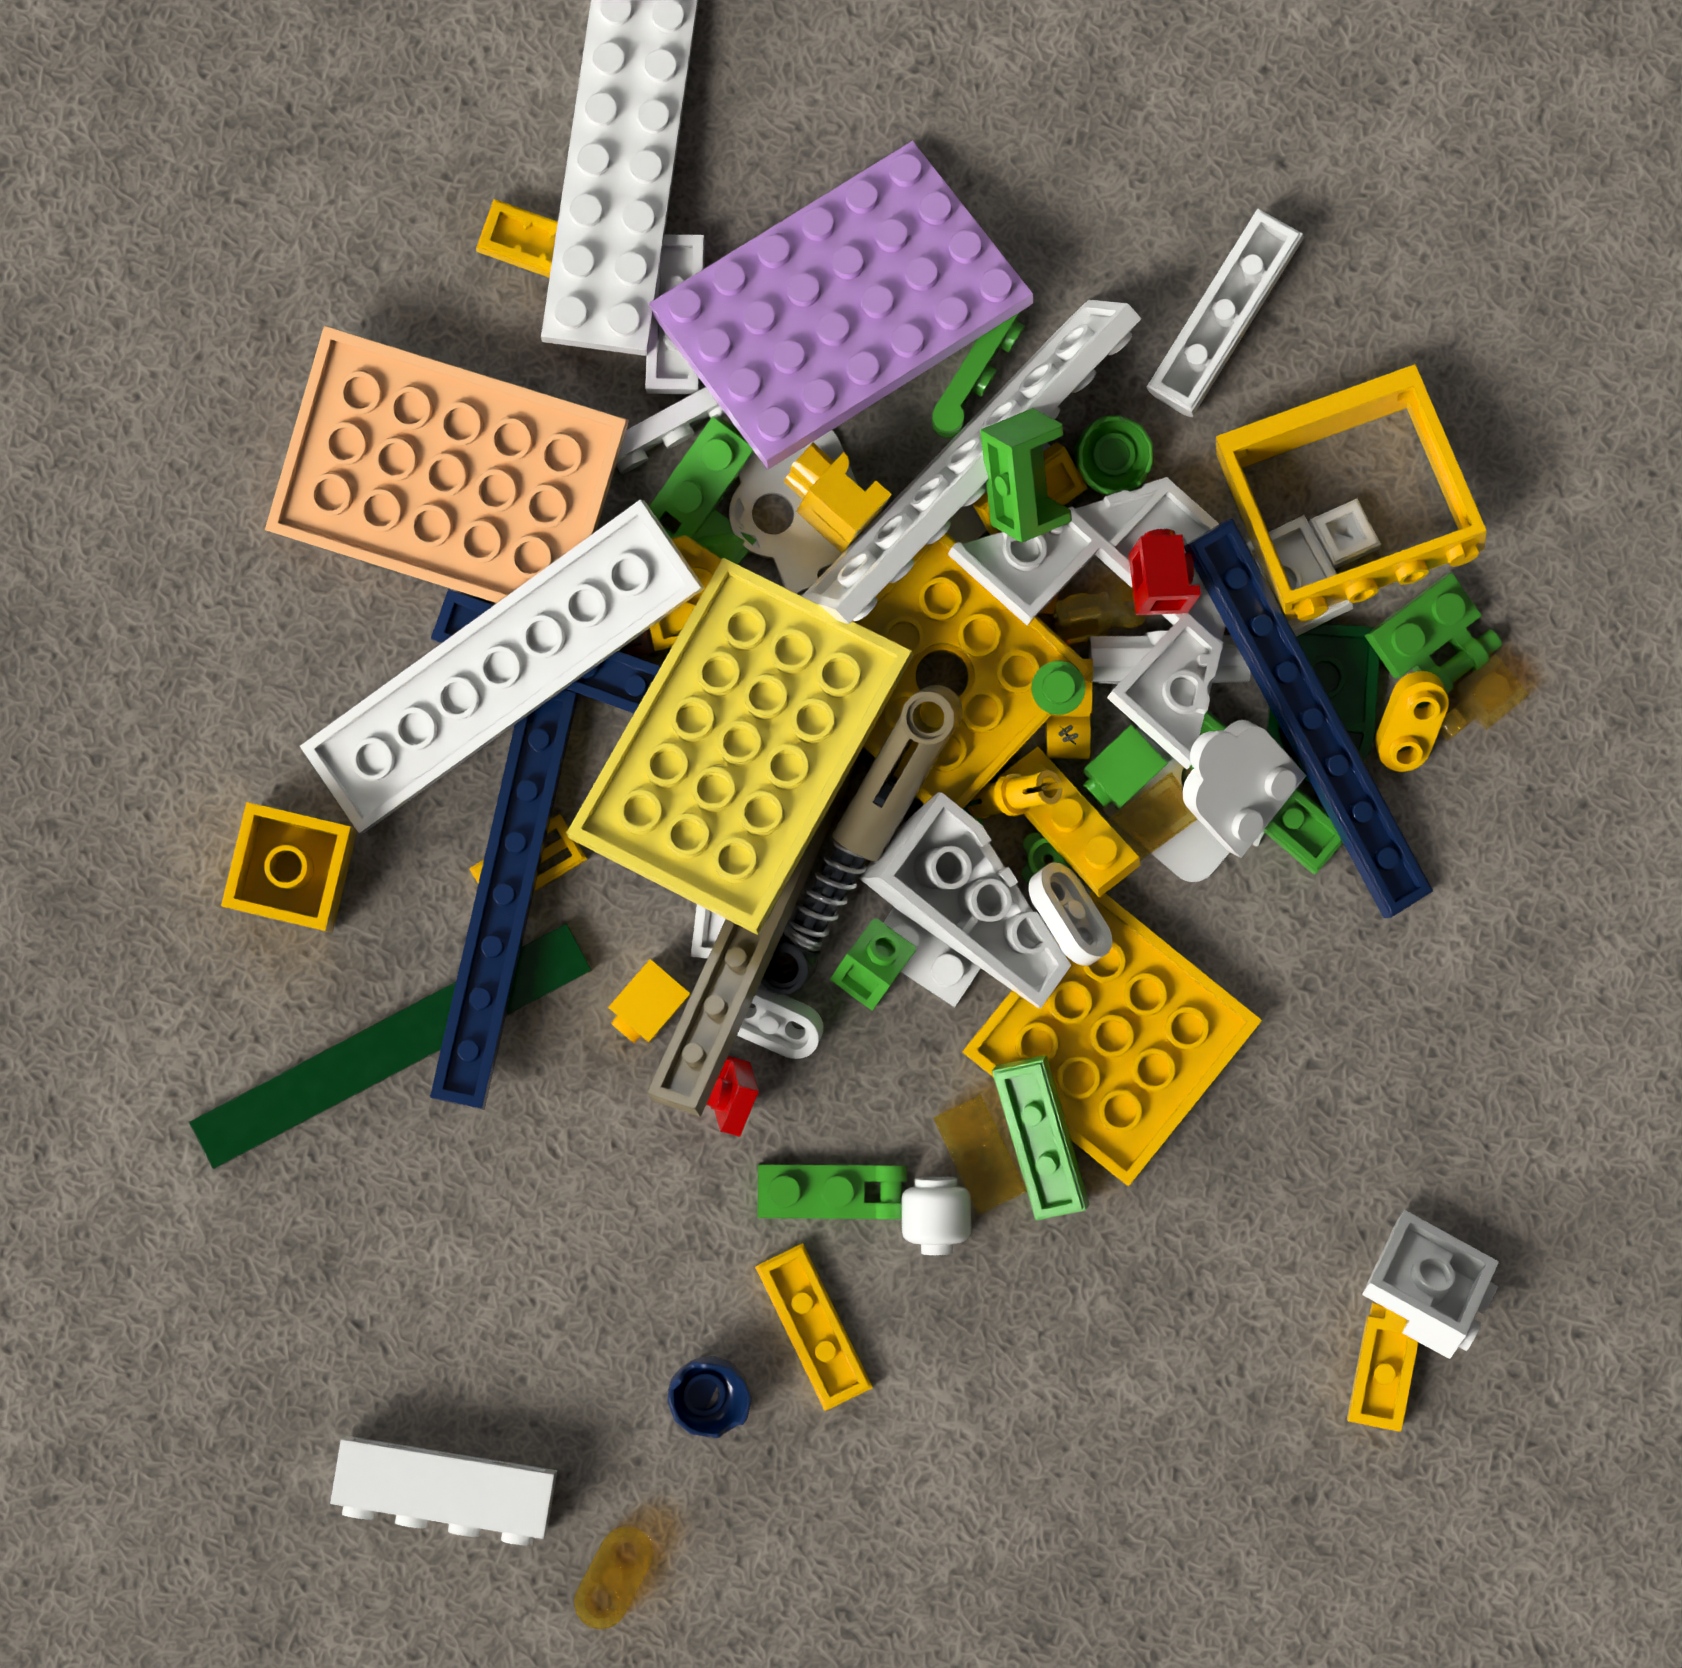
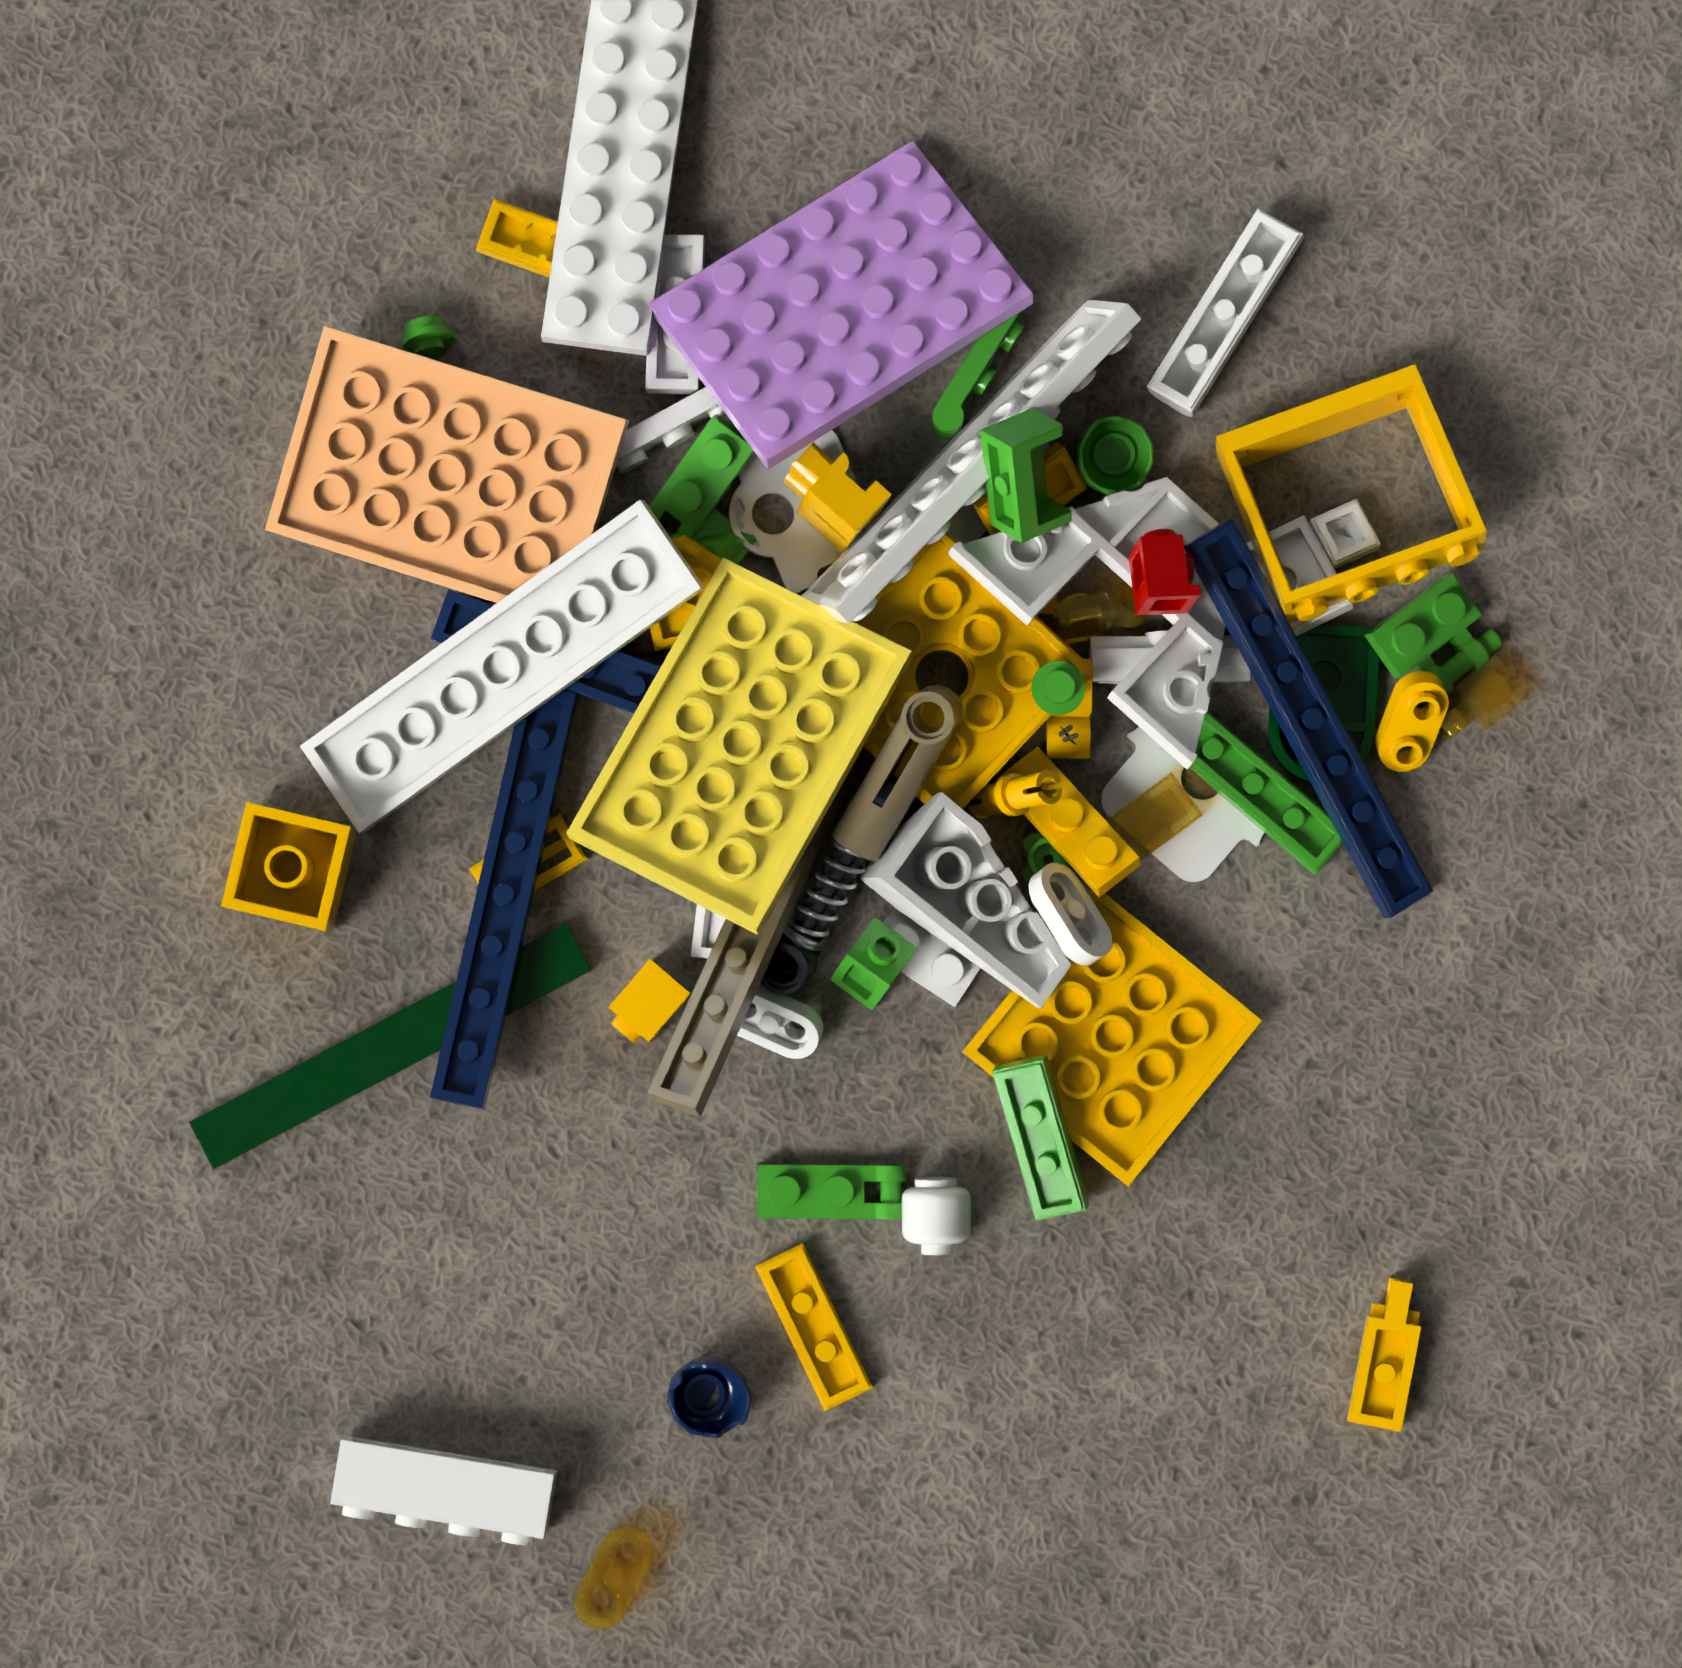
red bracket [706,1056,759,1137] -> none
clear yellow plate [933,1095,1027,1214] -> none
bright green brick [1082,724,1168,810] -> none
white plate [1183,720,1306,858] -> none
white plate [1362,1210,1499,1359] -> none
none -> bright green plate [401,315,455,359]

